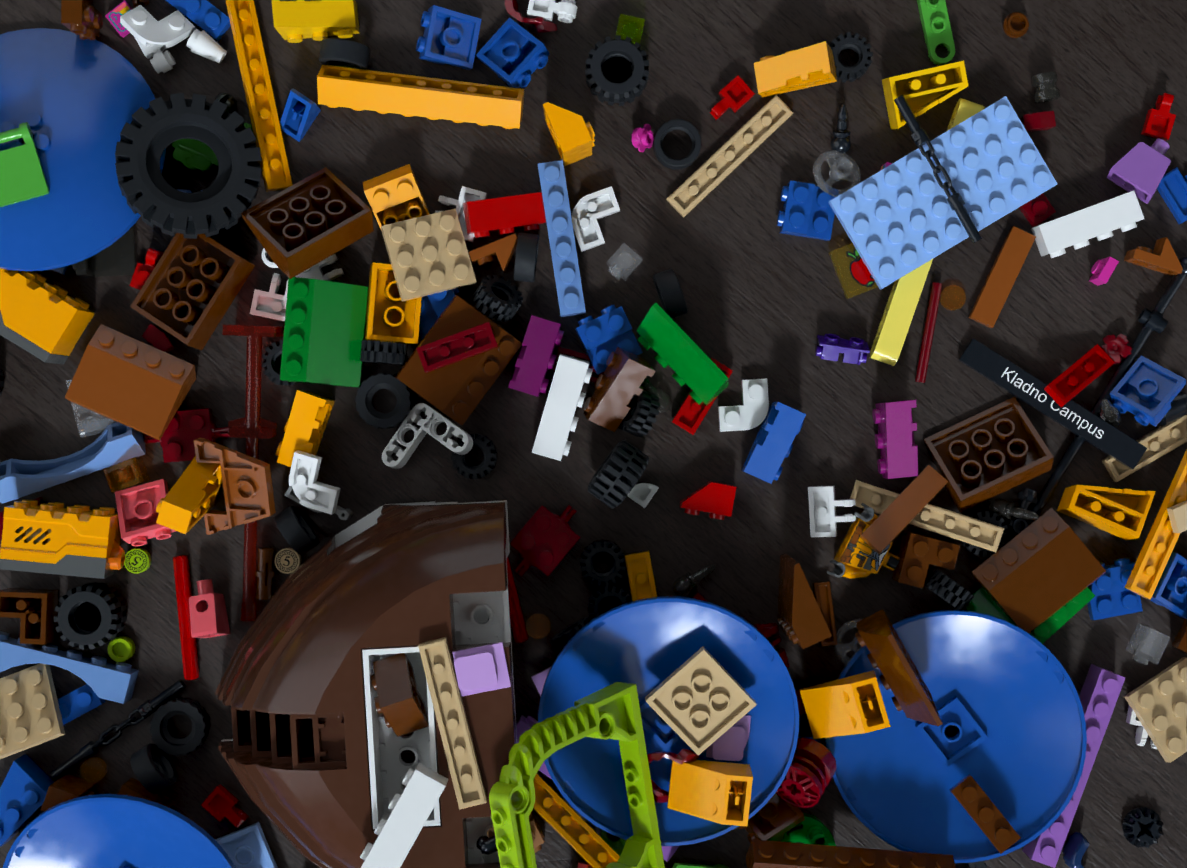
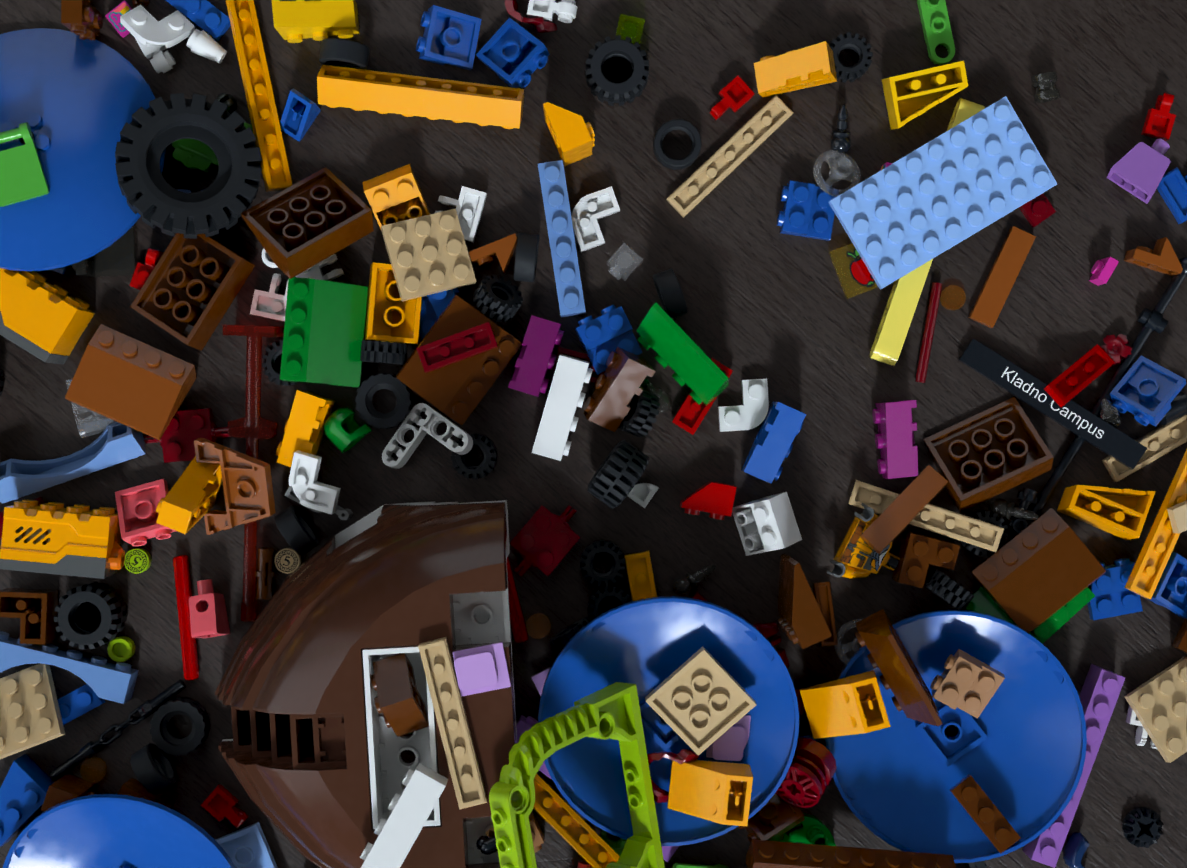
clear orange slope [103,456,150,493] -> none
dark red piece [142,324,177,353] -> none
red brick [463,192,546,238] -> none
dark pink plate [632,124,654,152] -> none
white hinge [808,486,856,537] -> none
dark purple hinge [815,334,870,365] -> none
black piece [894,95,982,243] -> none
reddish brown plate [1003,12,1029,38] -> none
dark red piece [1021,111,1056,133] -> none
white brick [1031,191,1144,258] -> none
clear brick [1126,623,1170,665] -> none
none -> green helmet [324,408,372,453]
none -> white slope [732,492,802,556]
none -> medium nougat plate [930,649,1005,719]

